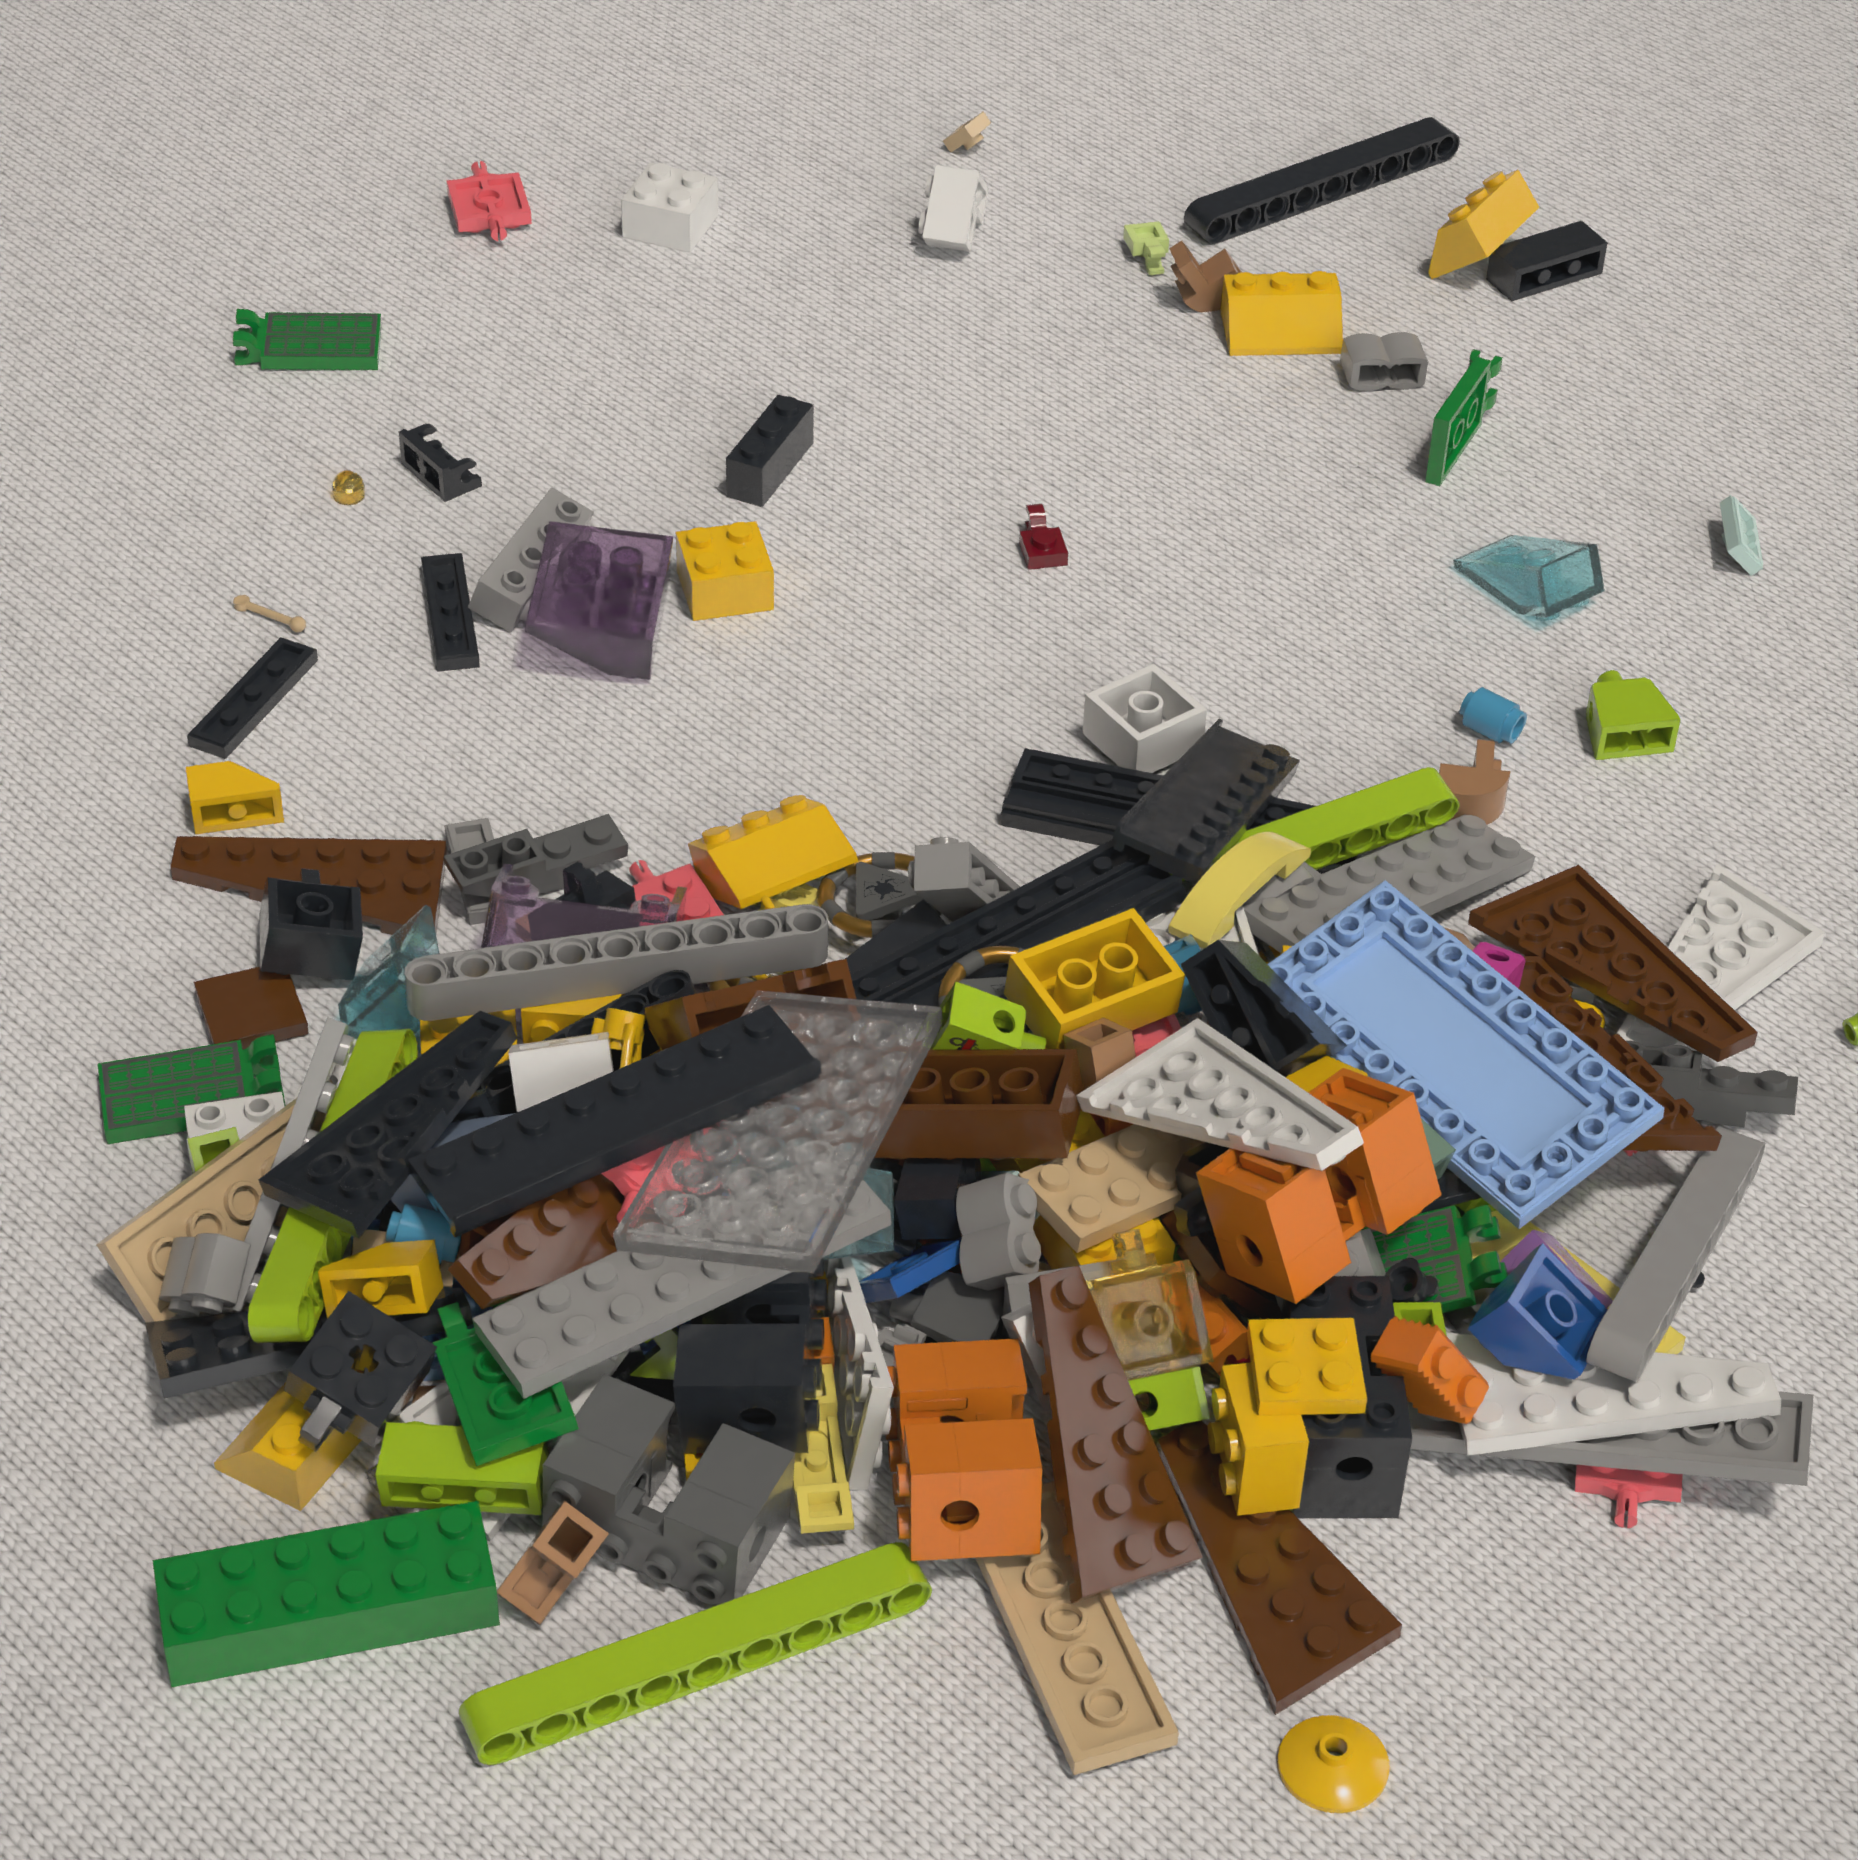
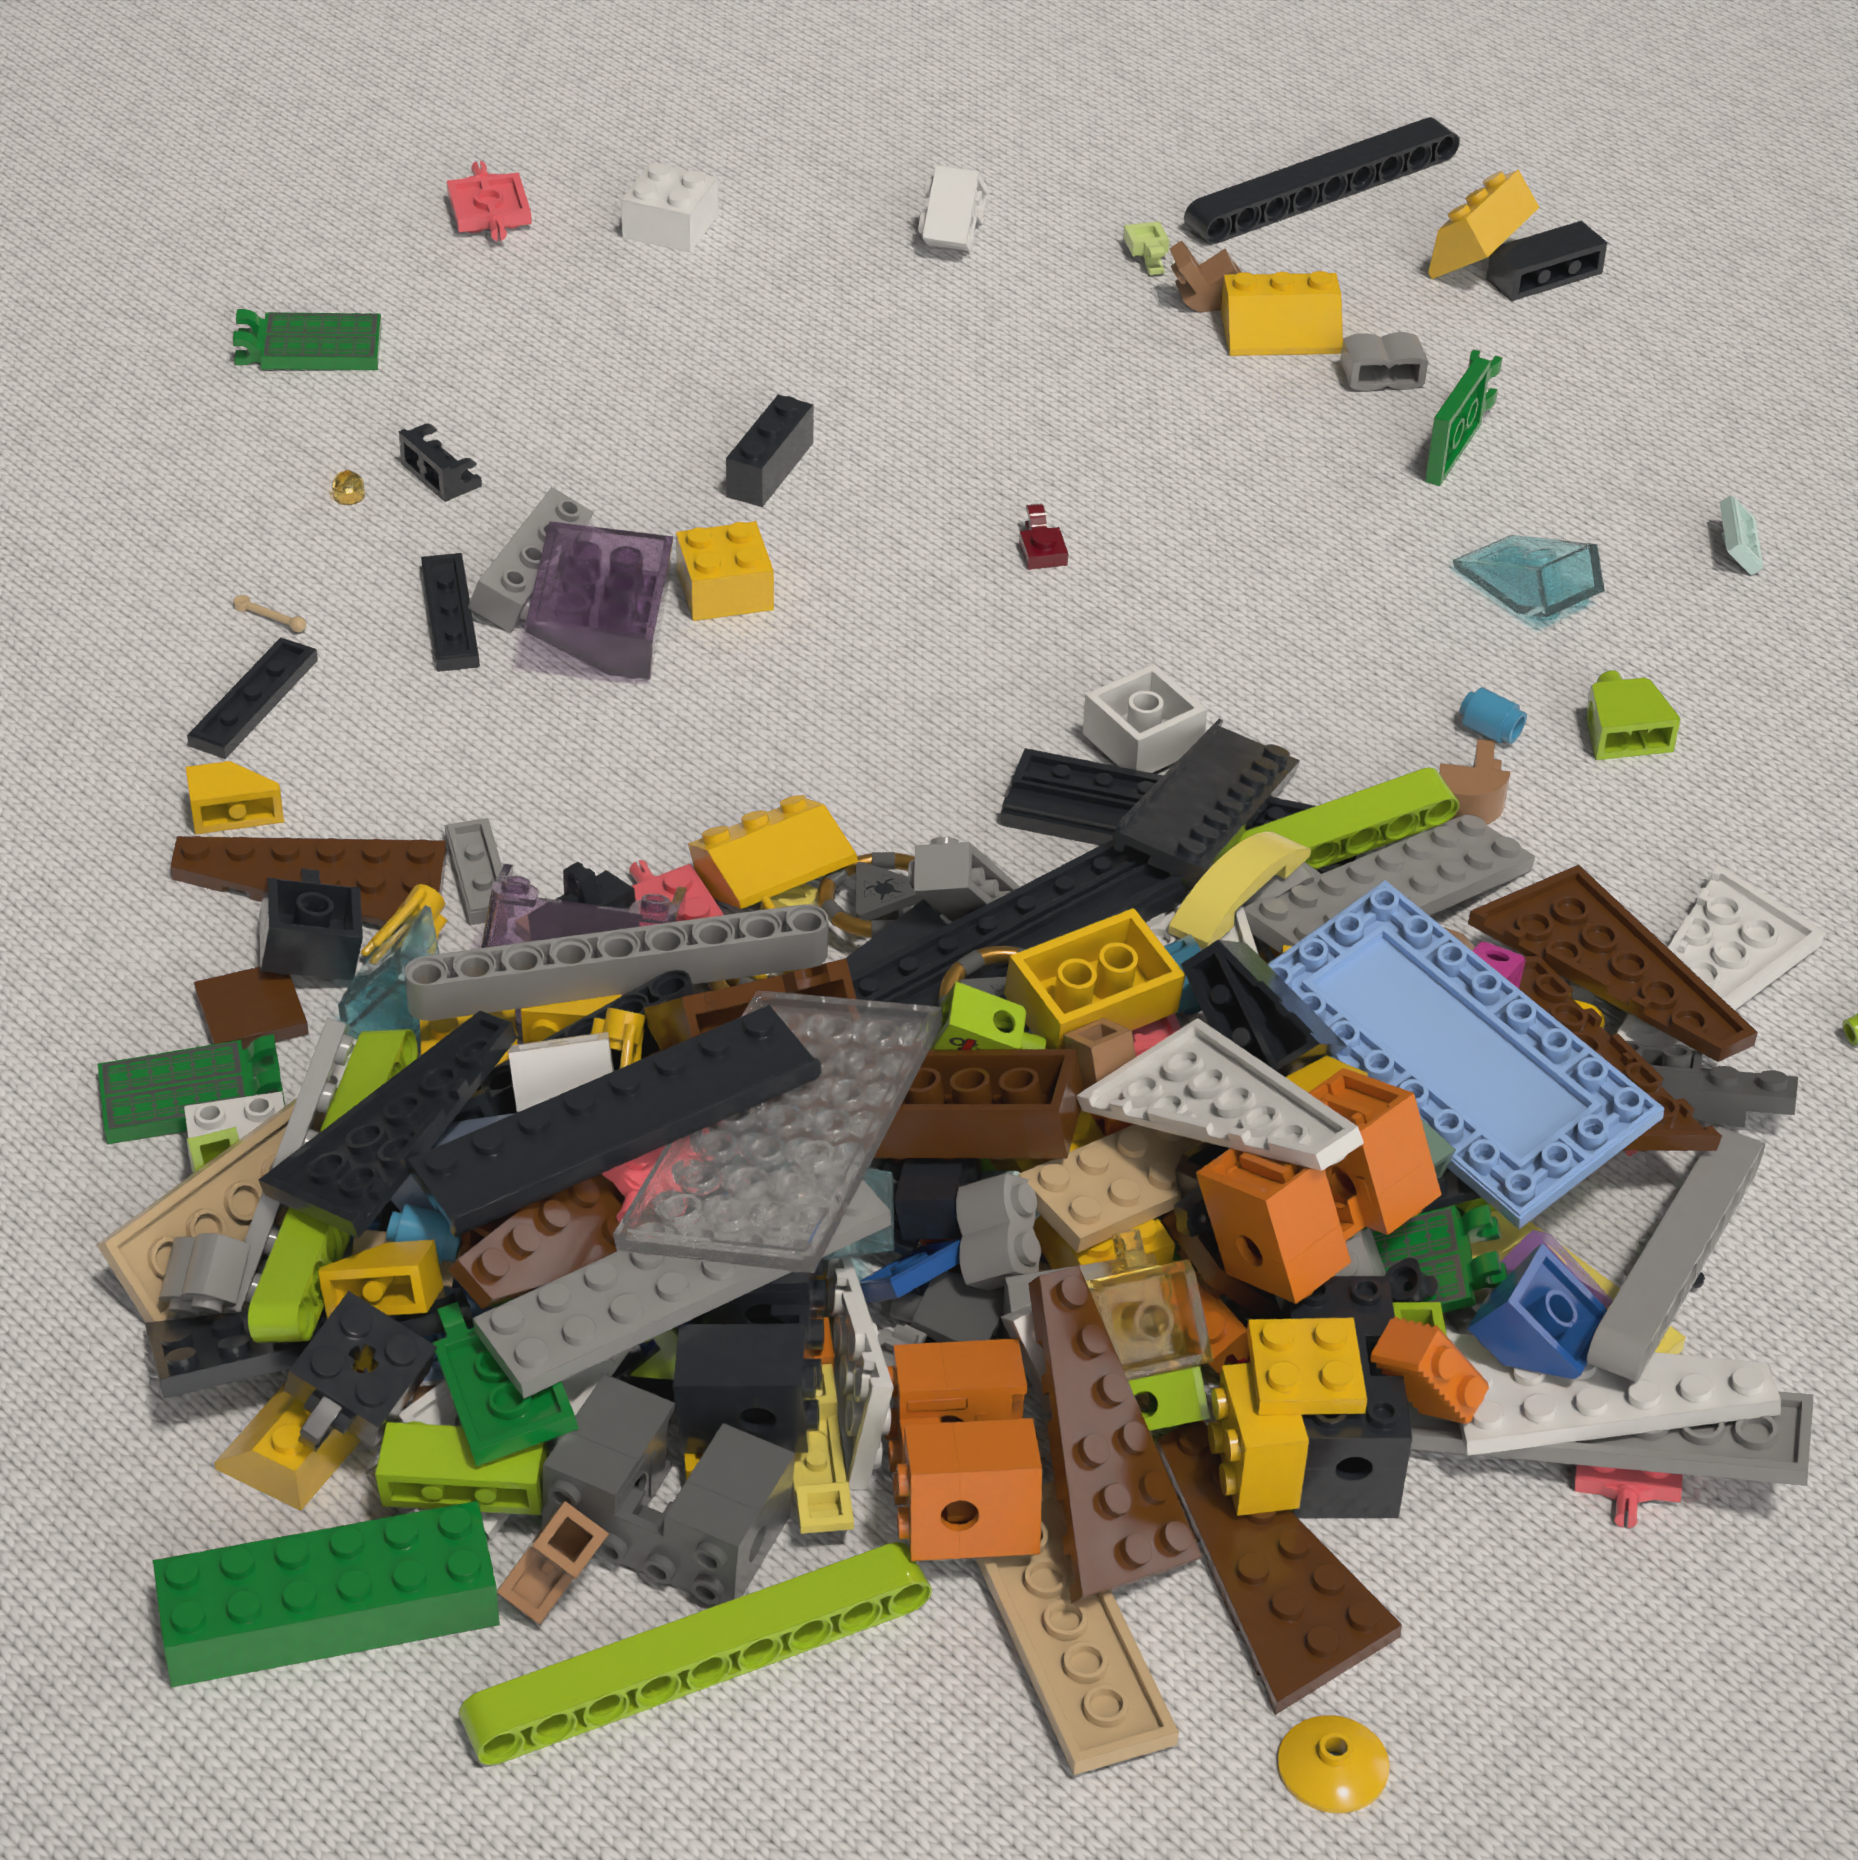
dark grey slope [444,814,628,897] -> none
tan plate [943,111,991,153] -> none
none -> yellow plant [361,884,447,957]

